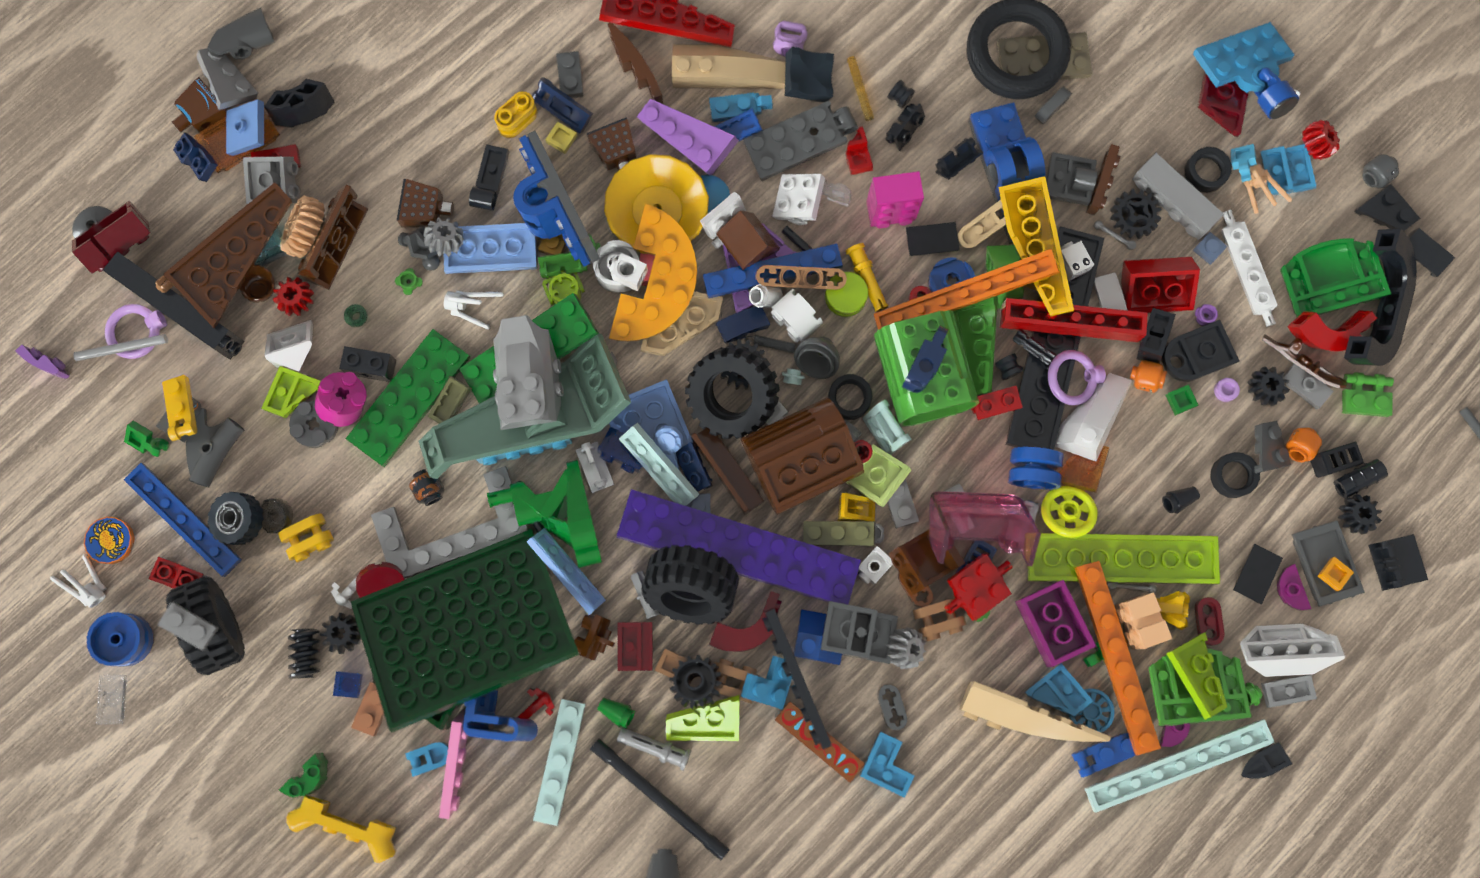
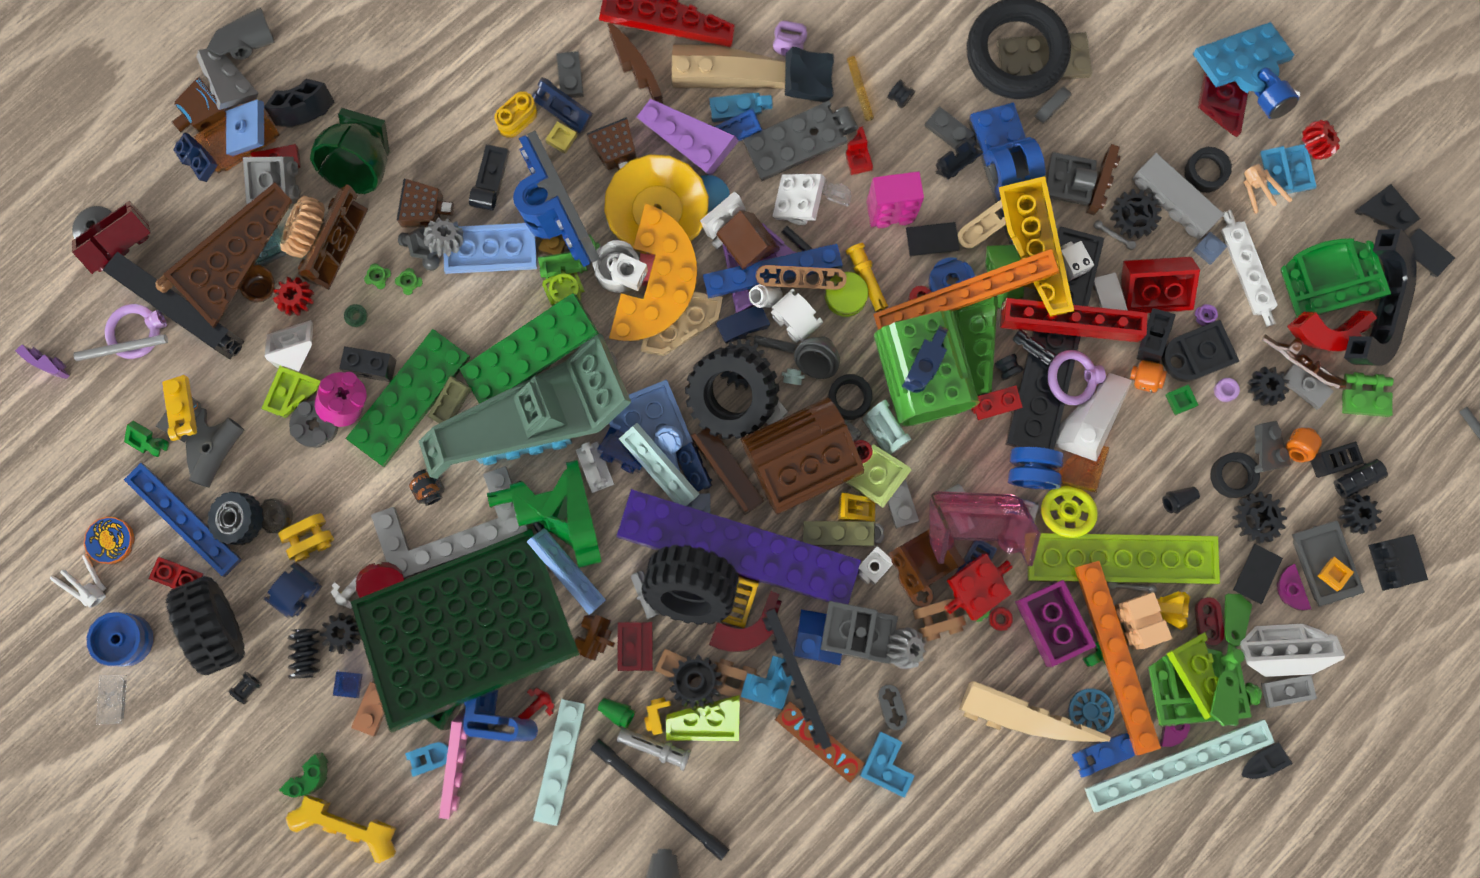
light grey plate [157,602,218,650] -> none
white plant [444,291,504,329] -> none
light grey slope [493,315,564,430] -> none
black hinge [885,103,925,151] -> none
dark azure wing [1025,663,1094,718] -> none
medium azure plate [1230,144,1257,182] -> none
dark grey head [1362,154,1399,188] -> none
none -> black bush [228,672,262,704]
none -> dark blue brick [264,562,322,618]
none -> dark green plate [310,108,390,194]
none -> bright green plate [364,263,391,290]
none -> yellow bracket [644,697,672,735]
none -> yellow slope [722,575,759,628]
none -> dark grey plate [925,106,975,149]
none -> red plate [989,607,1013,631]
none -> bright green piece [1210,593,1252,726]
none -> black gear [1232,492,1287,544]

